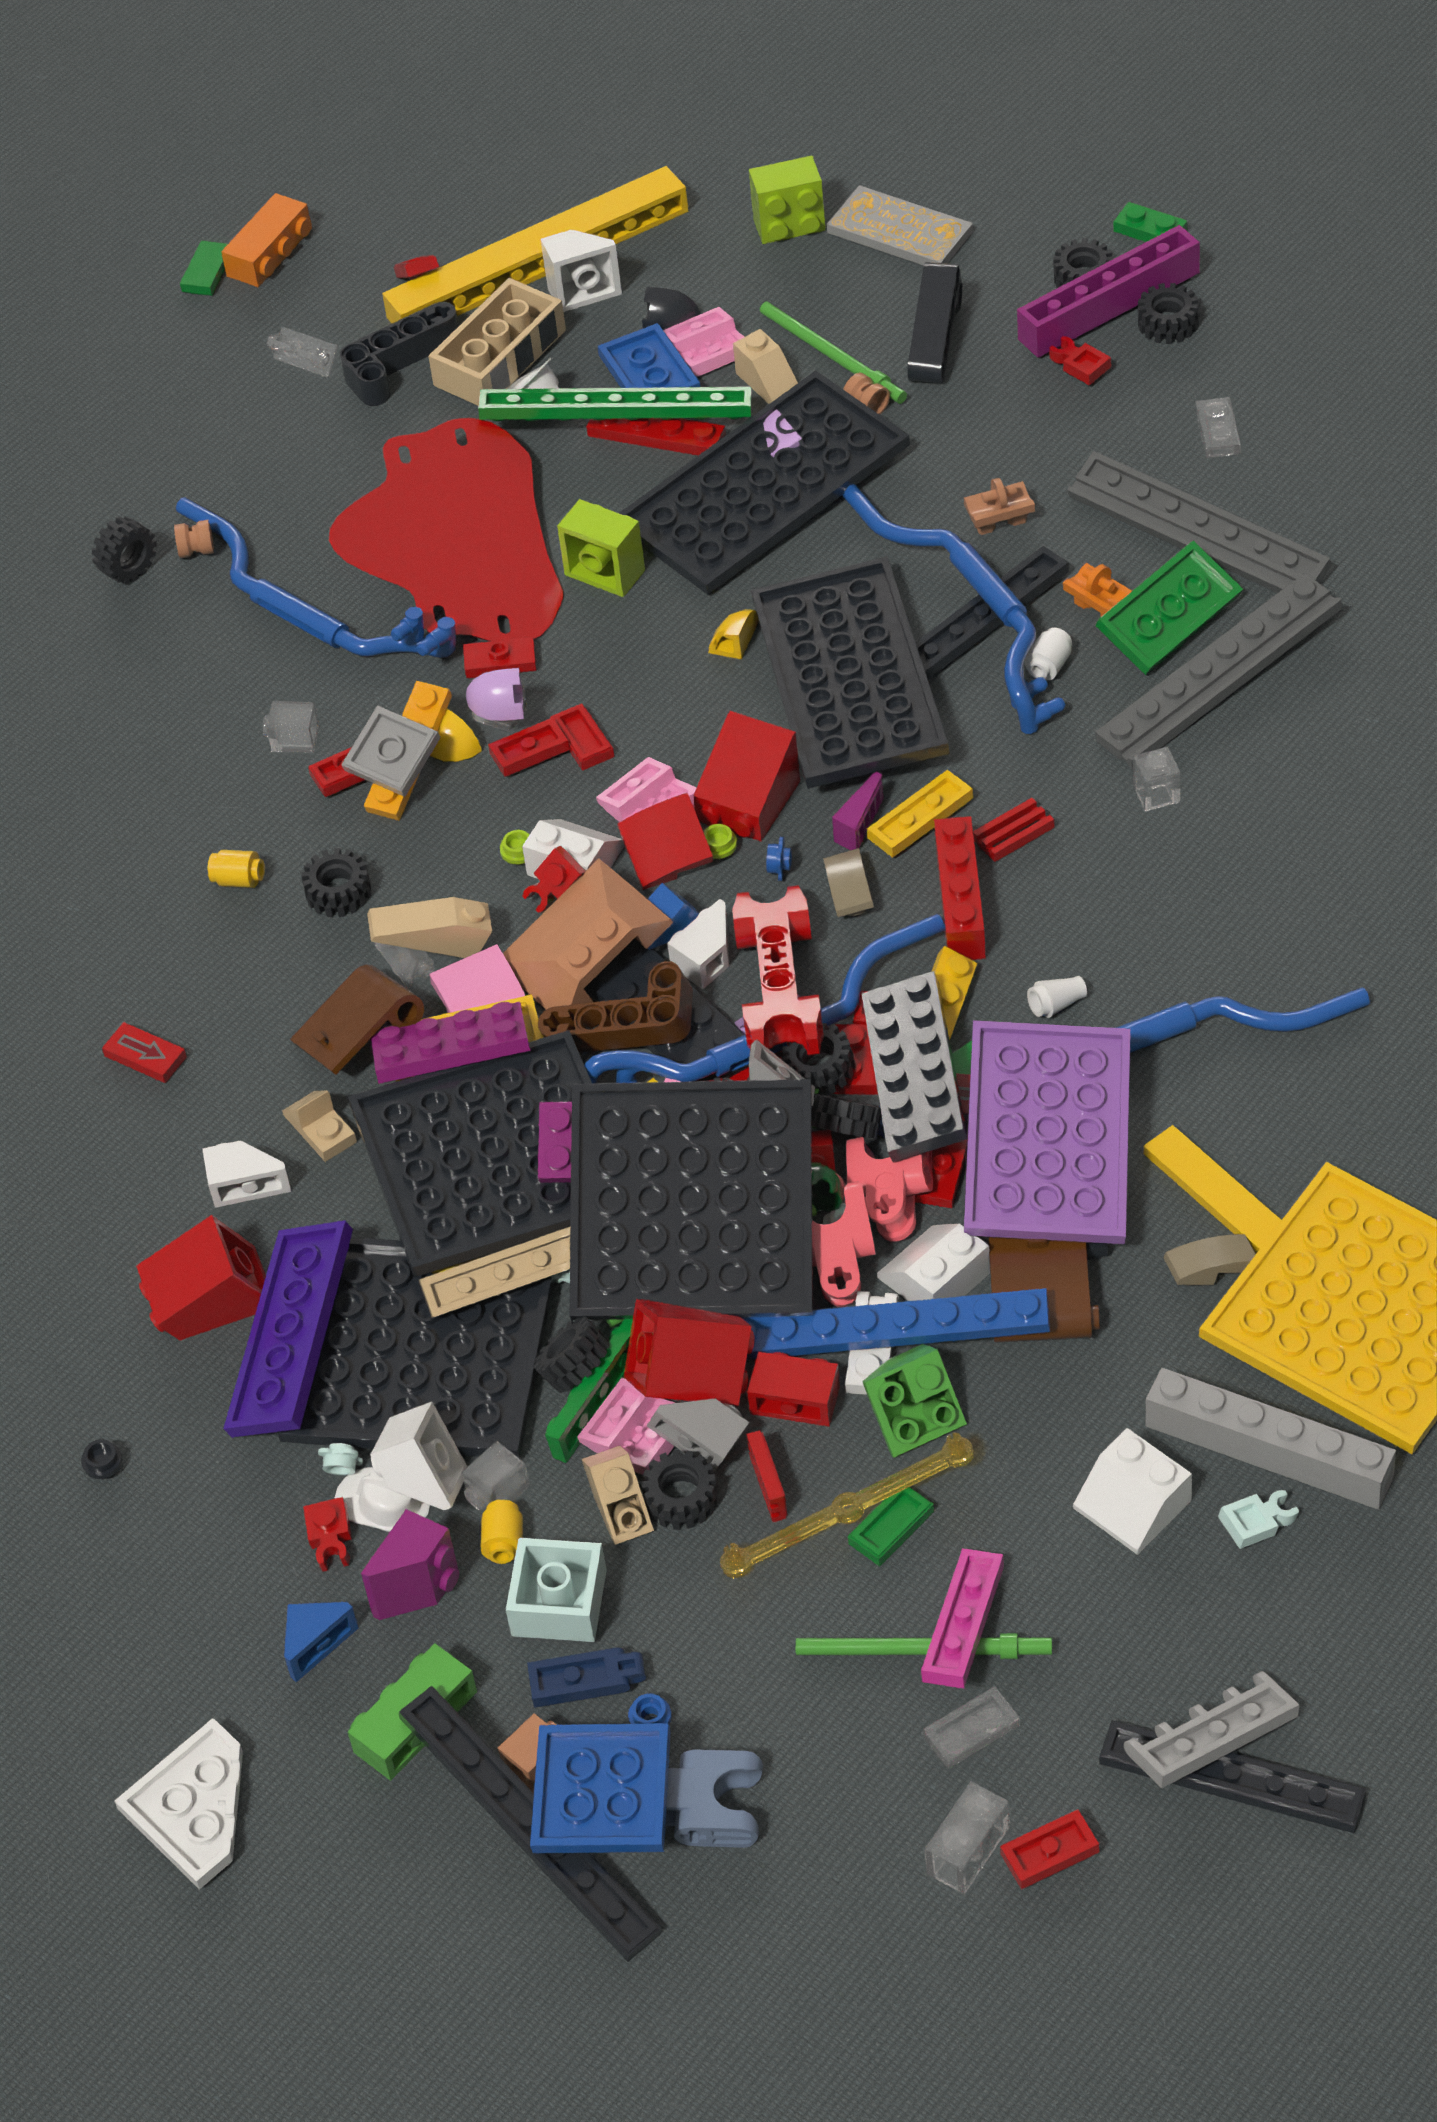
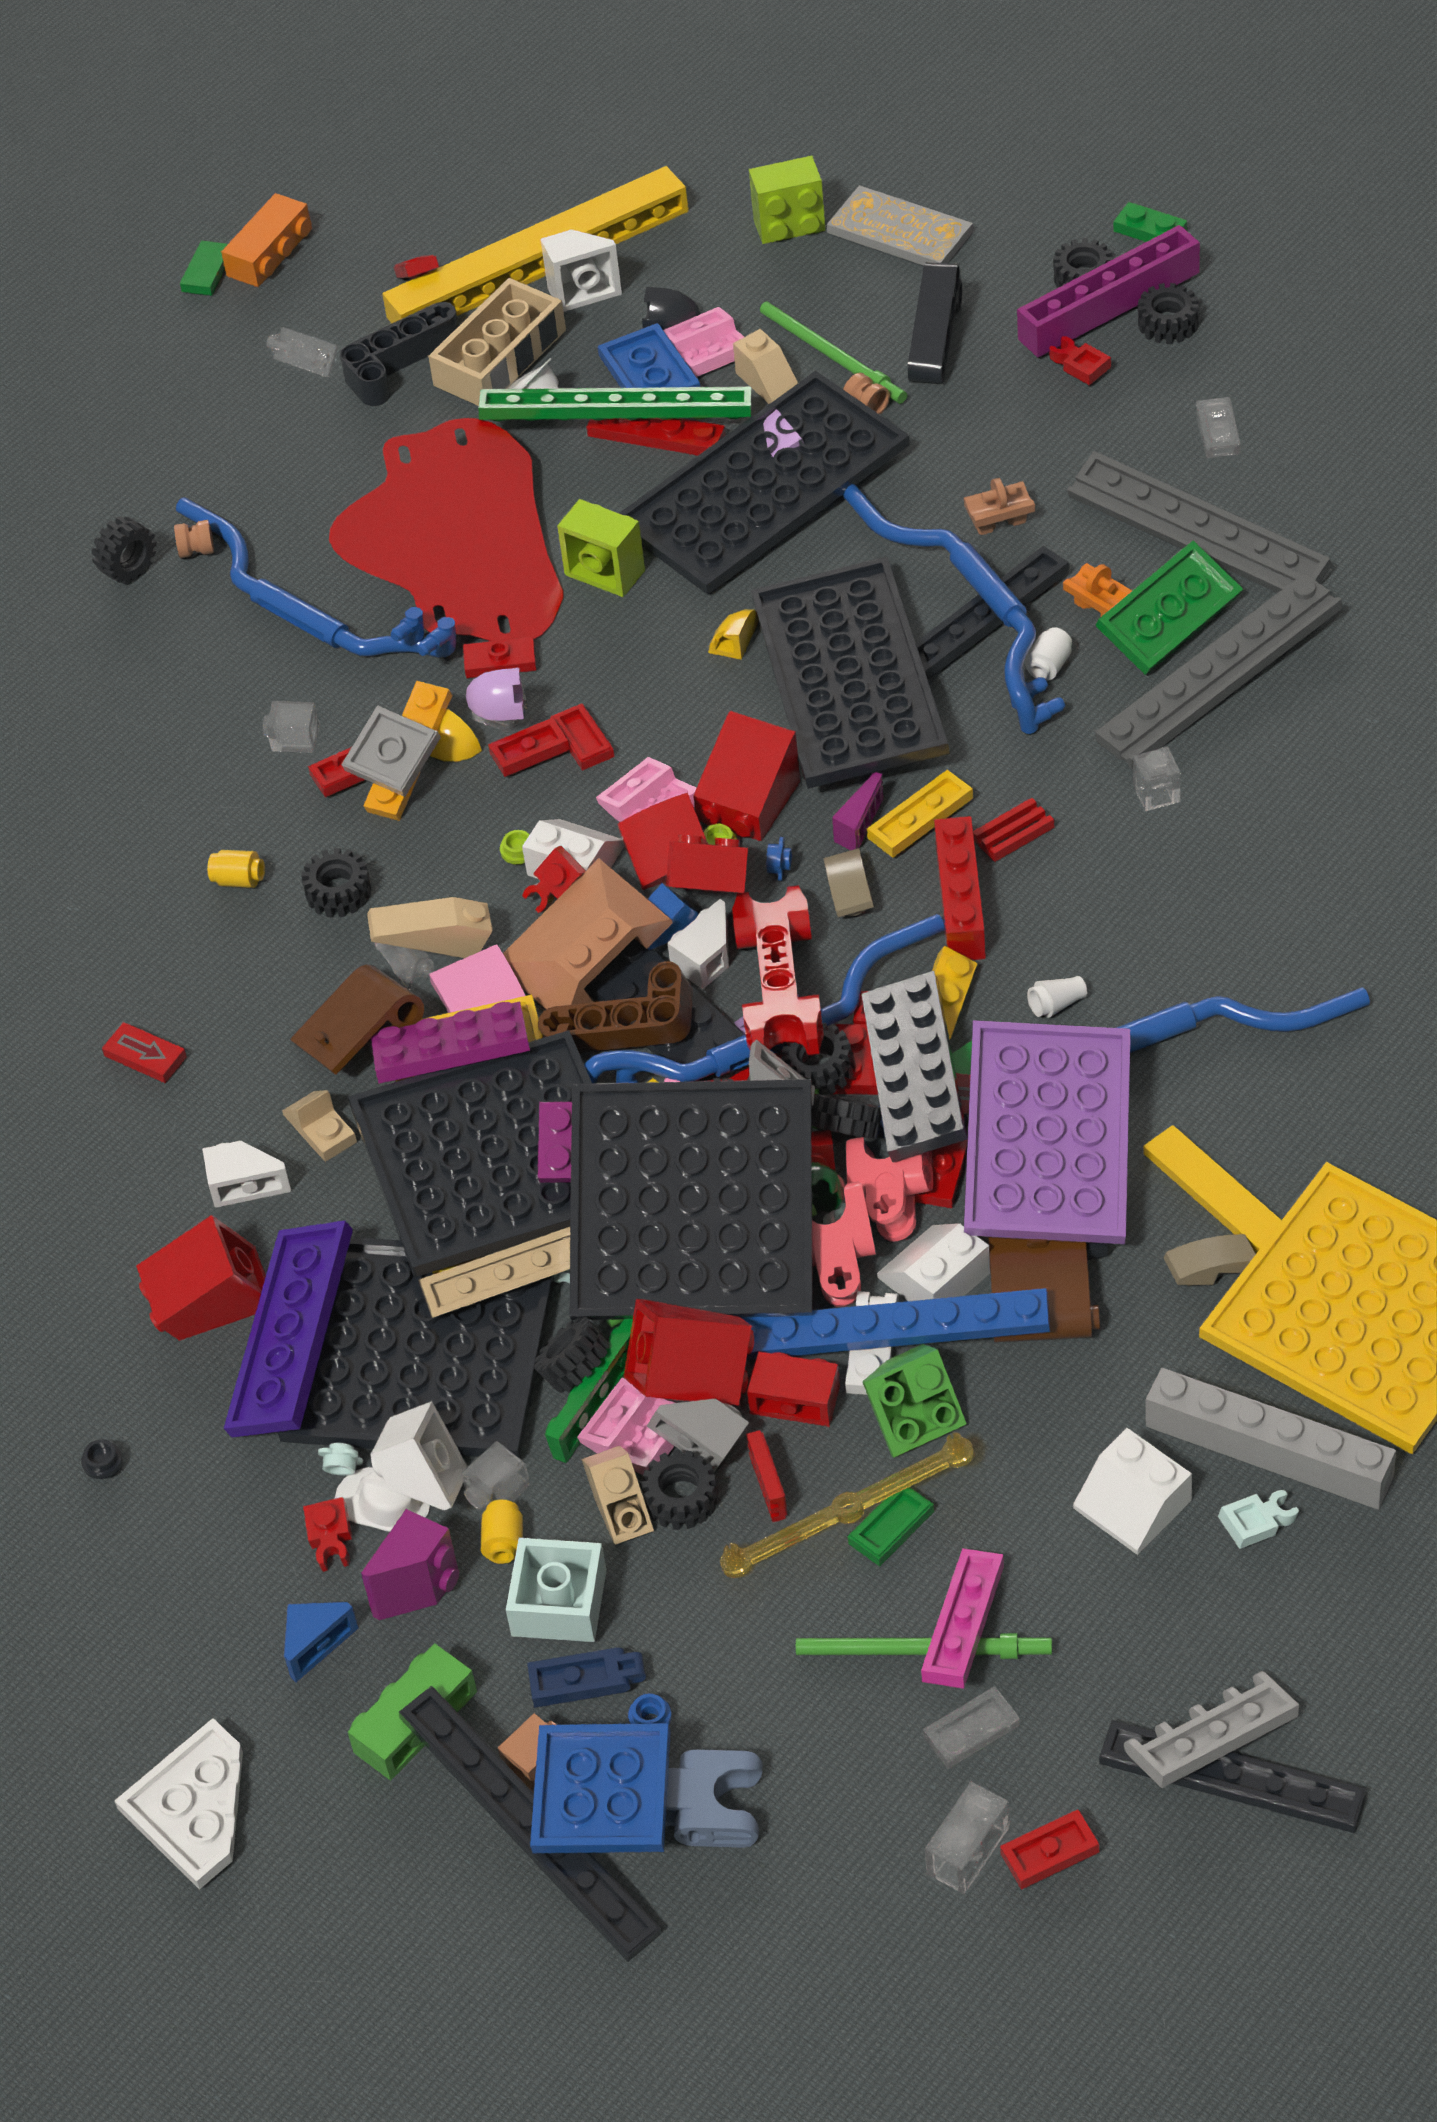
none -> red brick [666,834,748,893]

